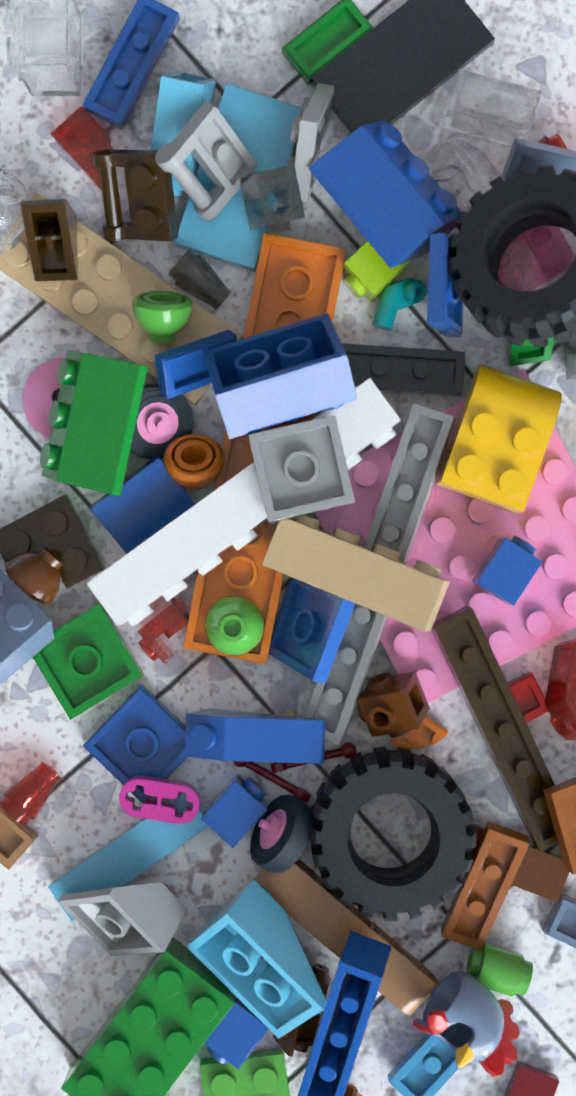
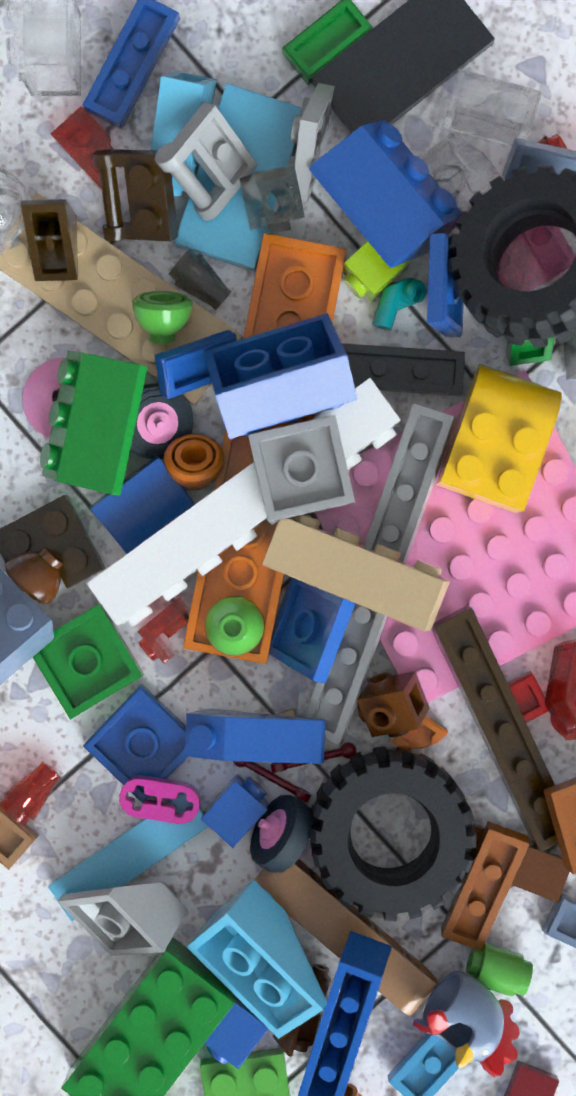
blue brick [471,535,543,606] -> none

